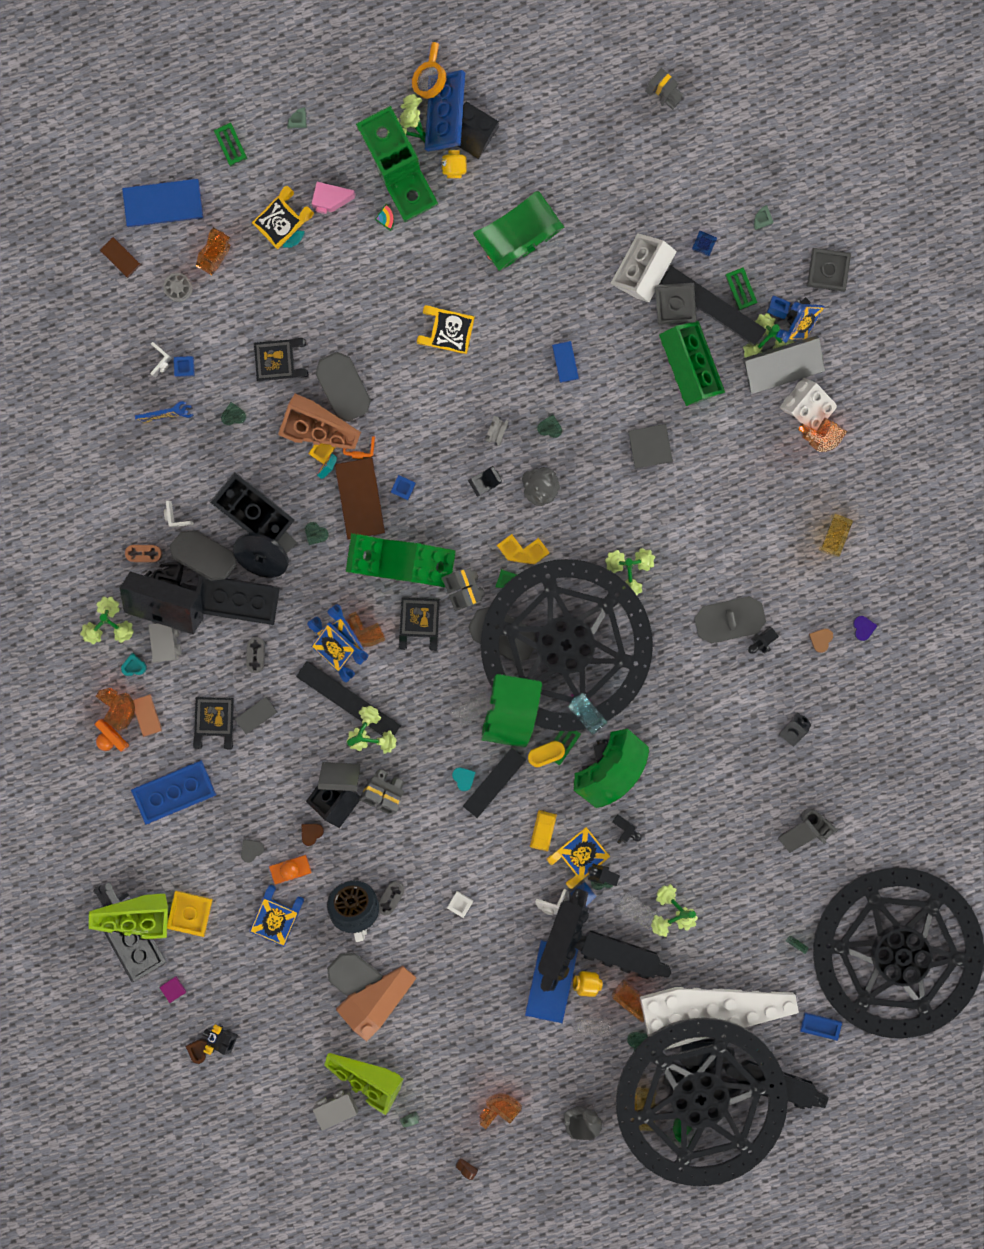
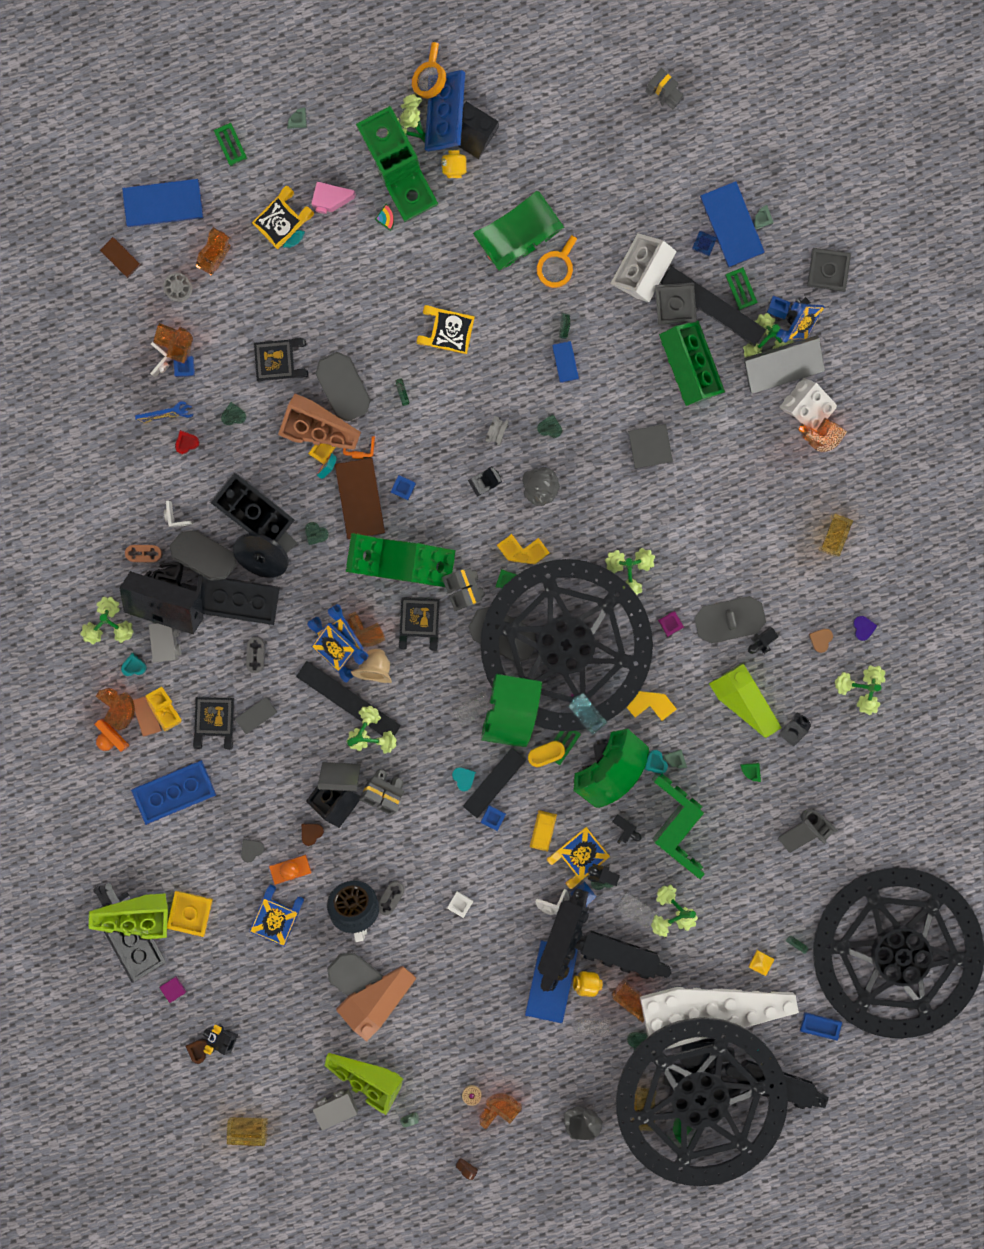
none -> yellow slope [145,687,182,731]
none -> clear orange brick [153,323,193,364]
none -> red tile [175,430,200,454]
none -> clear yellow panel [226,1117,268,1146]
none -> tan piece [351,649,392,683]
none -> clear green tile [395,378,410,406]
none -> tan tile [462,1085,481,1106]
none -> blue plate [480,805,506,831]
none -> piece [537,235,577,288]
none -> clear green tile [559,313,571,339]
none -> yellow tile [627,691,677,721]
none -> teal tile [644,750,668,774]
none -> green bracket [652,773,705,880]
none -> magenta tile [658,611,684,637]
none -> sand green tile [663,749,687,768]
none -> blue tile [700,181,765,268]
none -> lime wedge [709,663,782,738]
none -> green tile [740,763,761,782]
none -> yellow tile [748,950,775,976]
none -> yellowish green plant [835,665,886,715]

